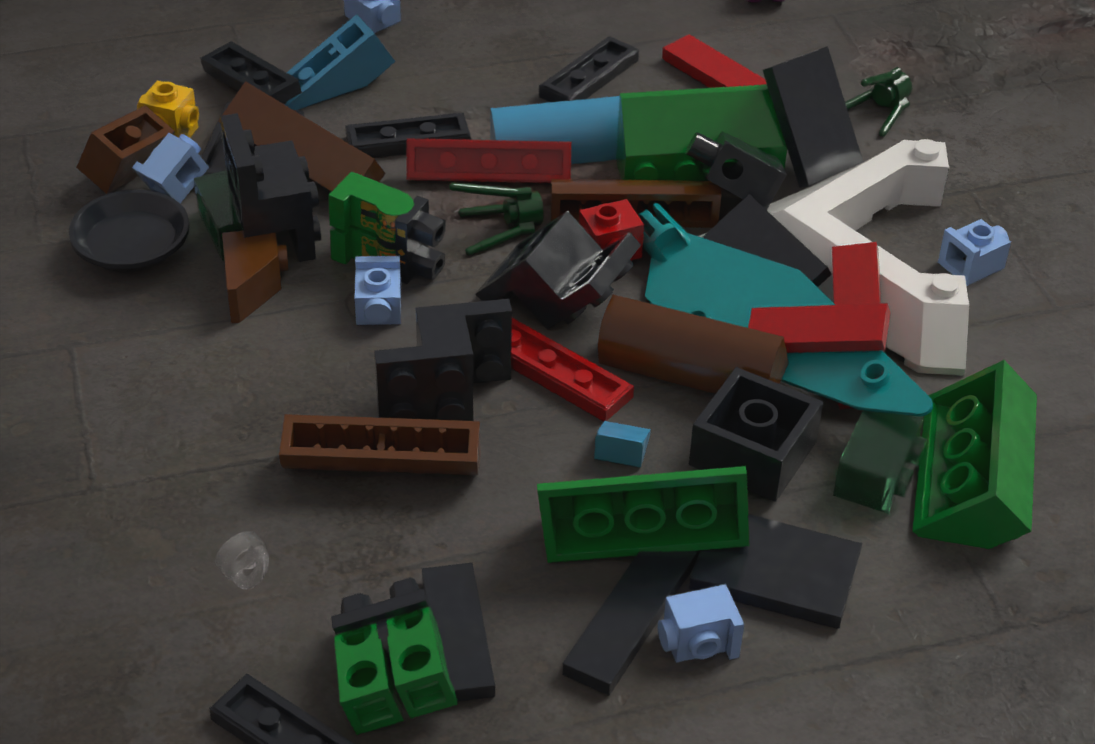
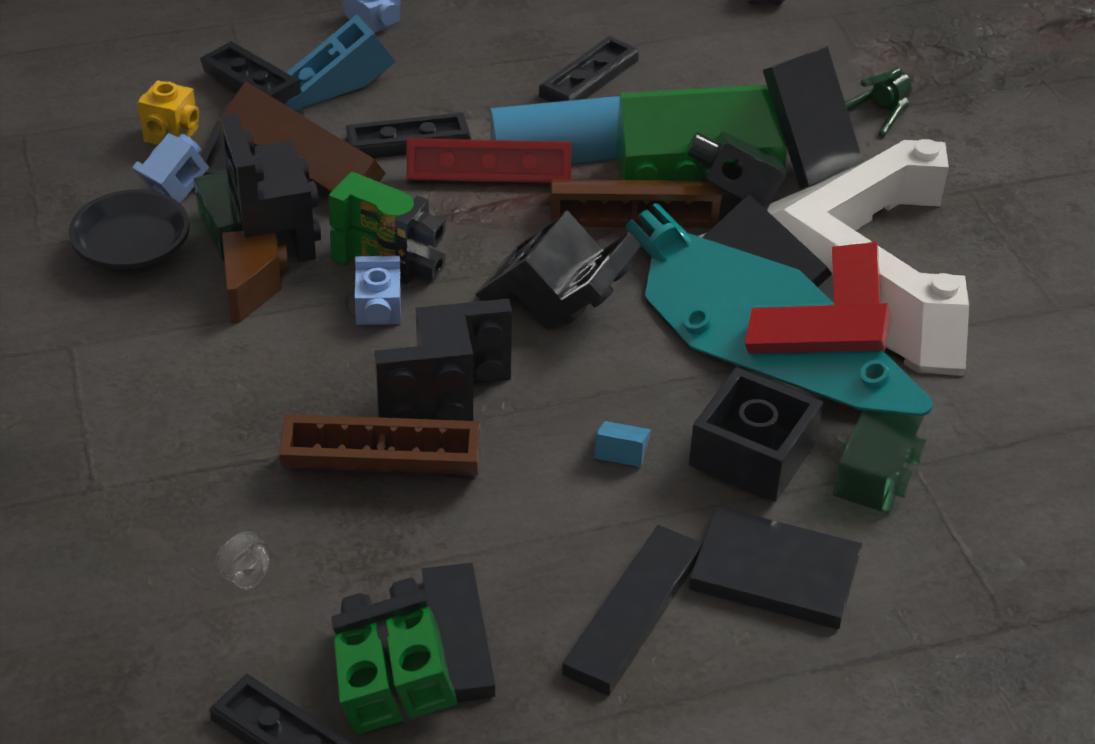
reddish brown slope [76,105,175,194] -> none
dark green plant [449,183,544,256] -> none
red tile [511,318,634,421] -> none
green slope [537,466,750,563] -> none
red brick [579,199,644,260] -> none
reddish brown brick [598,294,789,394] -> none
light blue brick [658,584,744,663] -> none
red tile [662,34,767,88] -> none
green slope [913,360,1037,549] -> none
light blue brick [938,219,1011,286] -> none

